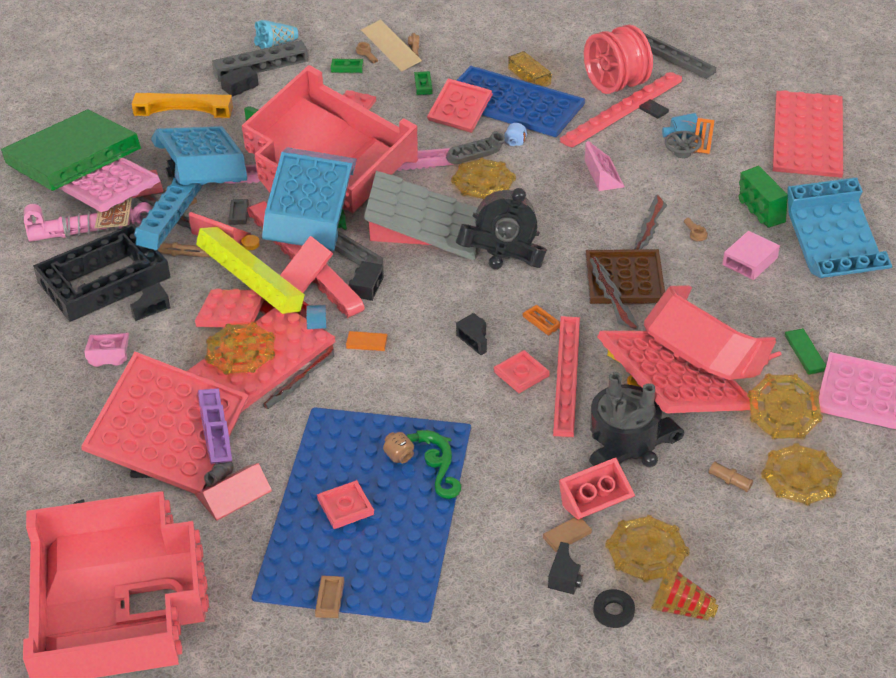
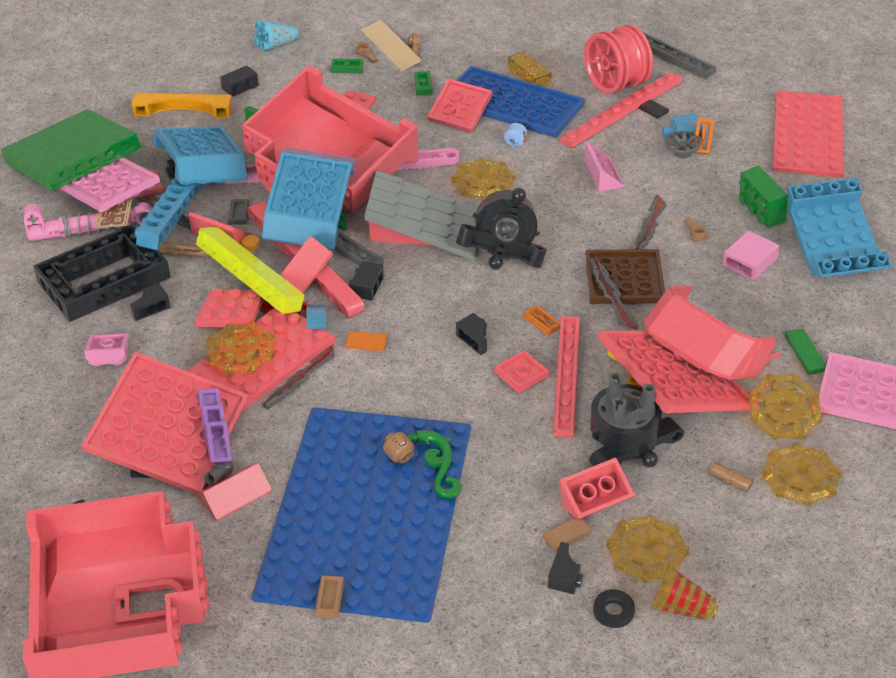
dark grey brick [212,40,308,82] -> none
coral plate [317,480,374,529] -> none
dark grey beam [446,131,505,165] -> none

